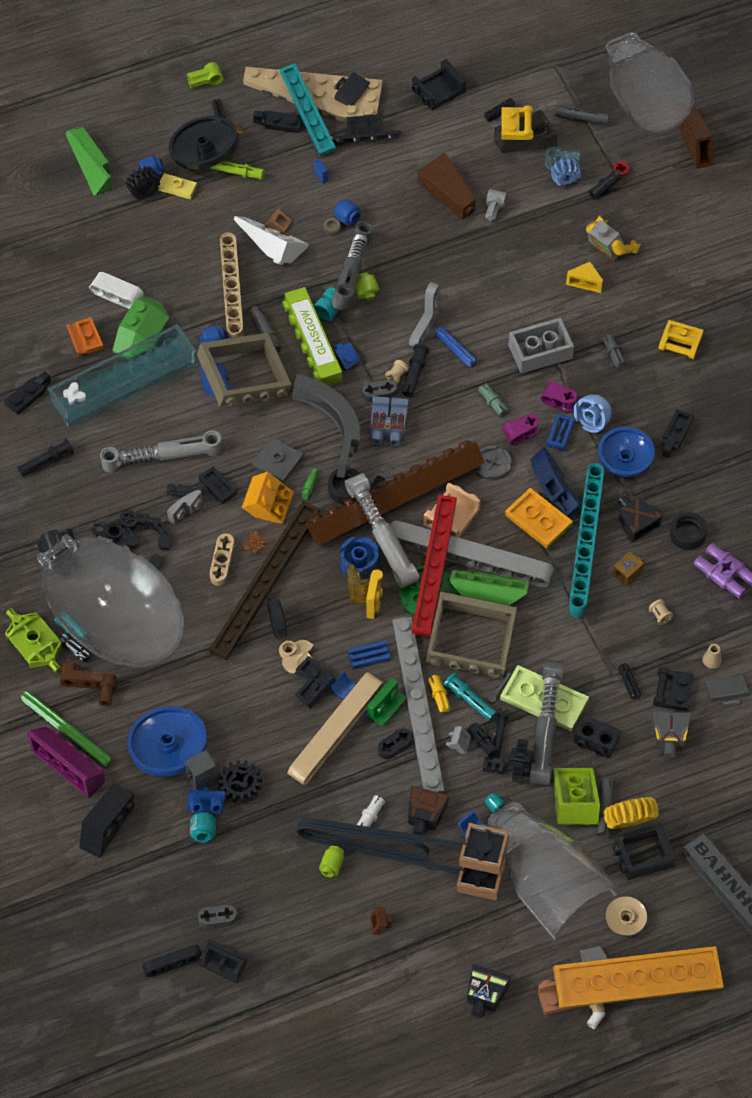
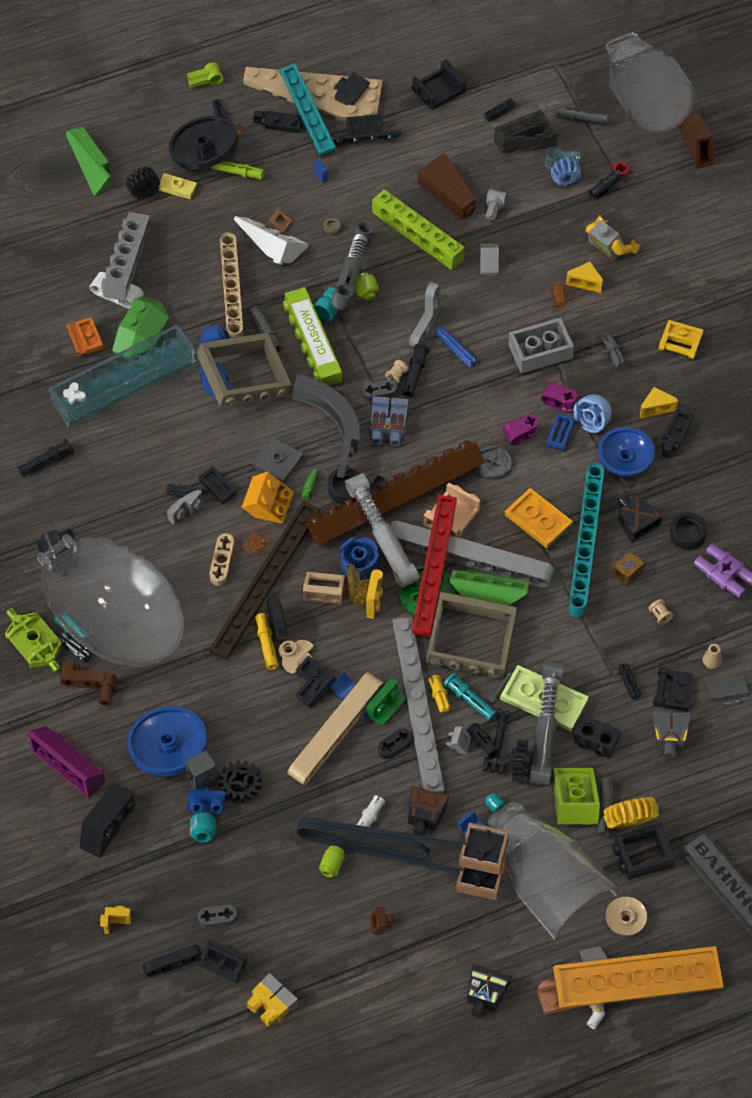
black hinge [4,371,51,415] -> none
bright green axle [21,691,112,767] -> none
black piece [91,510,173,576] -> none
light grey piece [100,430,222,472] -> none
blue head [137,155,164,177] -> none
blue bracket [333,342,361,370] -> none
blue head [334,199,361,226] -> none
blue tile [348,640,391,669] -> none
sand green pin [478,383,509,418] -> none
yellow plate [501,105,534,140] -> none
dark blue slope [530,447,582,517] -> none
none -> yellow bracket [100,906,132,934]
none -> light grey brick [101,212,150,301]
none -> yellow hips [247,973,298,1027]
none -> yellow pin [255,613,279,670]
none -> tan tile [303,572,345,604]
none -> lime brick [372,189,464,270]
none -> light grey slope [480,244,499,275]
none -> clear orange pin [551,283,565,307]
none -> yellow slope [640,387,678,419]

